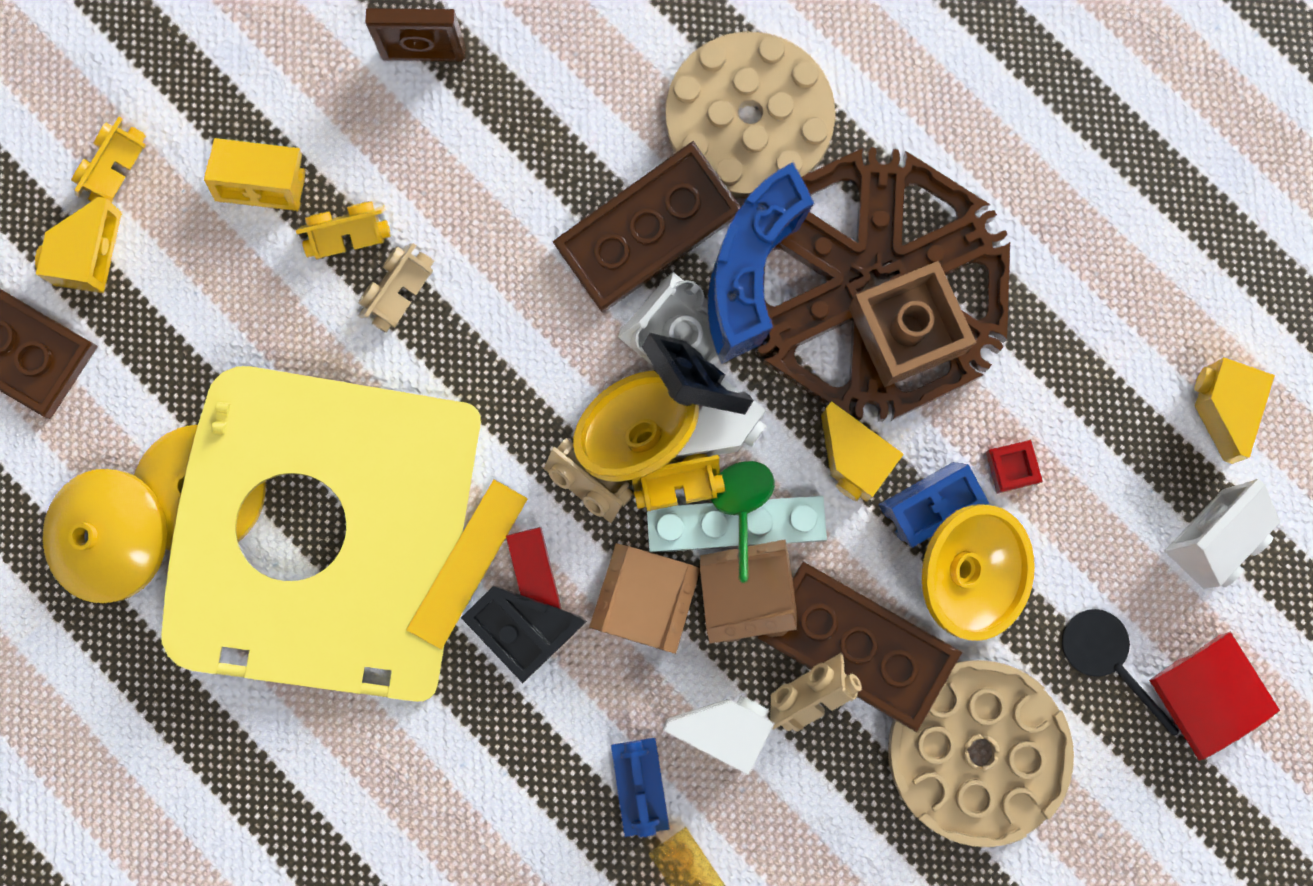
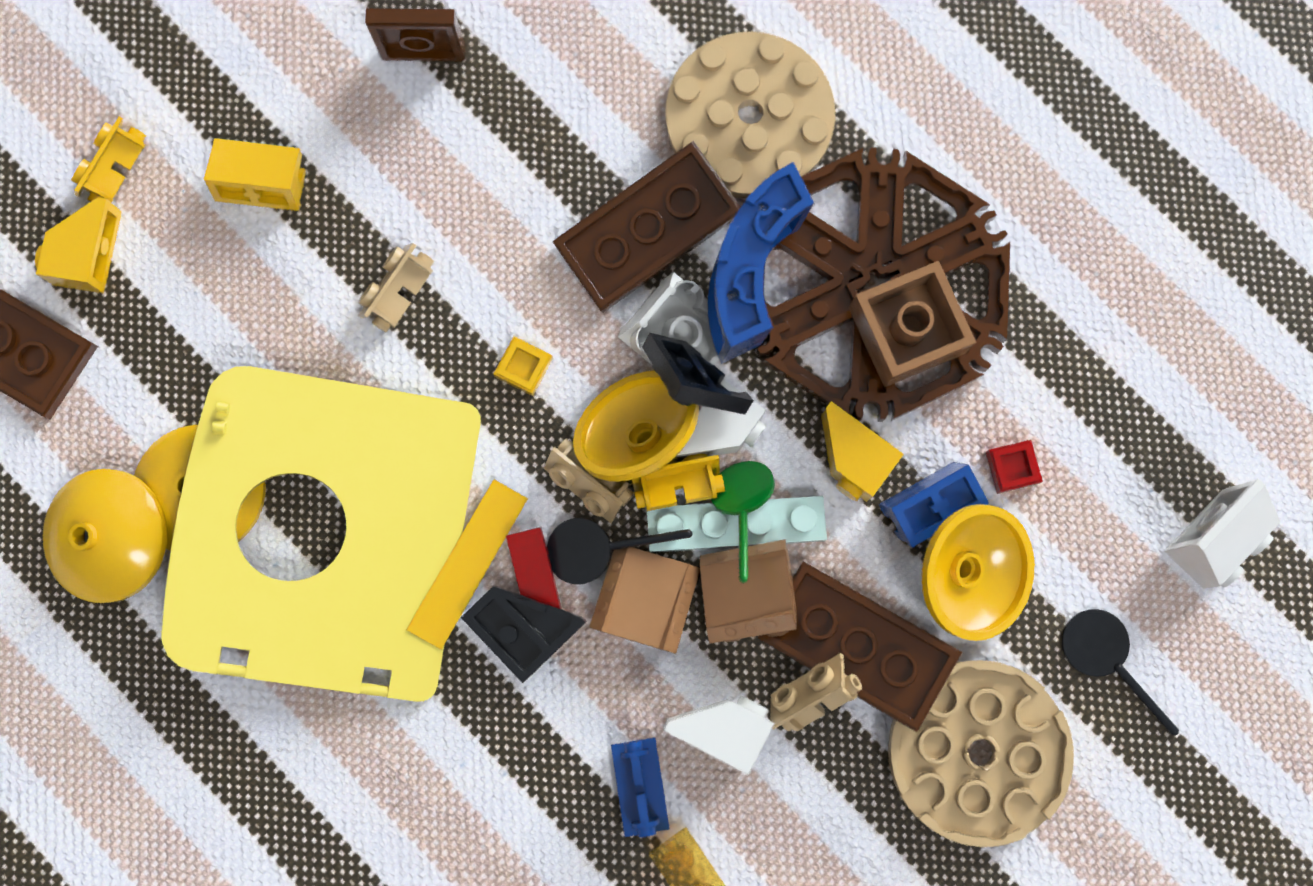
yellow hinge [296,201,391,260] -> none
red slope [1149,631,1280,760] -> none
yellow slope [1194,357,1275,464] -> none
none -> yellow tile [493,336,553,396]
none -> black piece [547,518,693,585]

